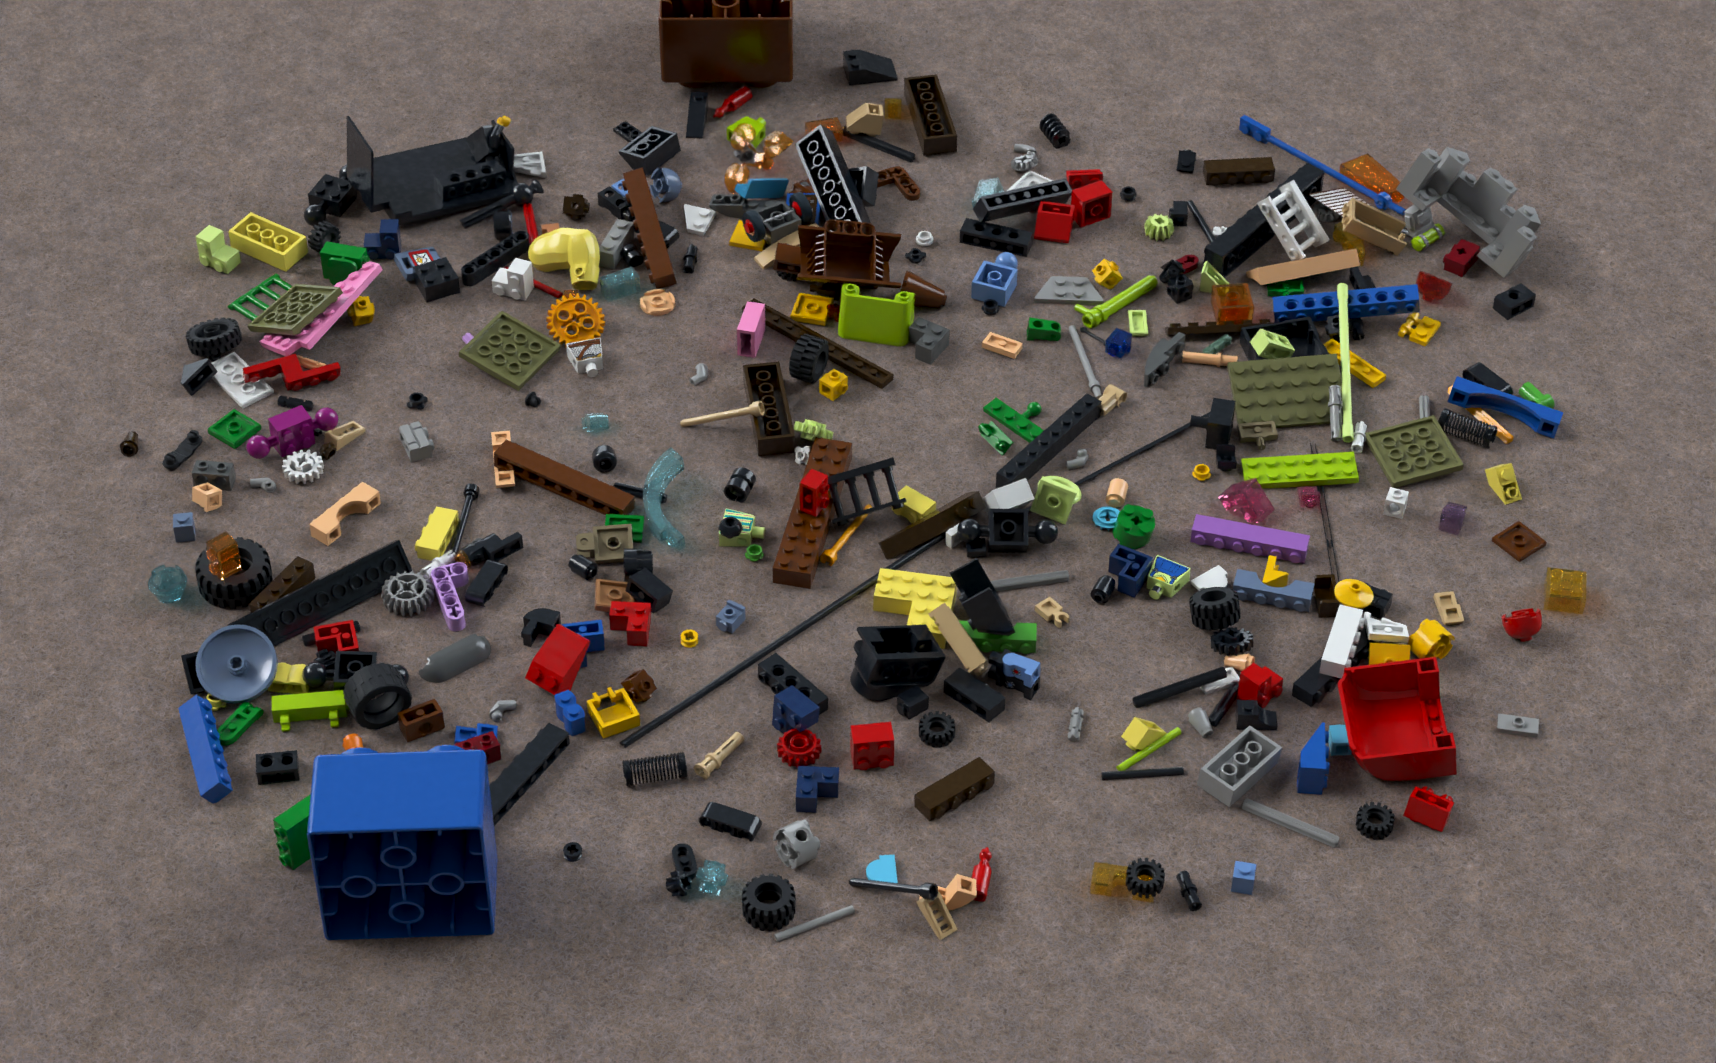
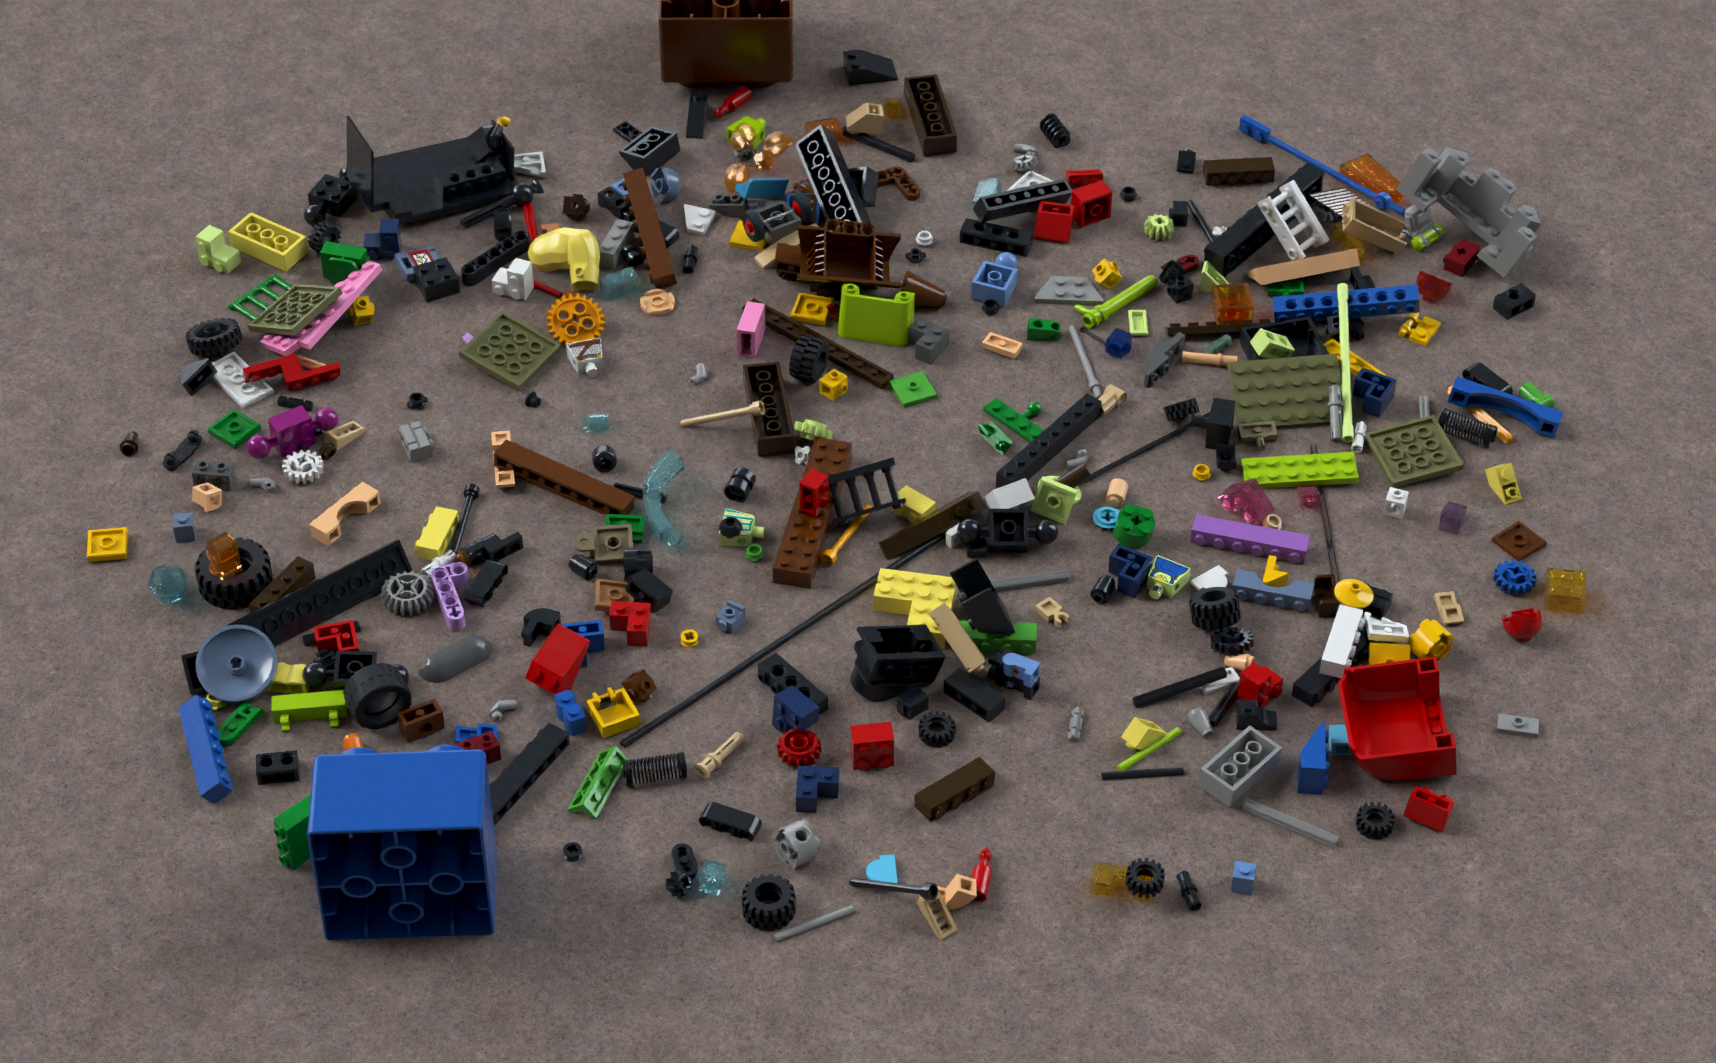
none -> yellow plate [87,527,128,562]
none -> bright green fence [567,746,629,819]
none -> bright green plate [889,371,937,408]
none -> dark brown wheel [1057,463,1092,488]
none -> black tyre [1164,398,1200,421]
none -> tan plate [1263,514,1281,530]
none -> dark blue brick [1353,368,1396,418]
none -> blue gear [1493,559,1537,596]

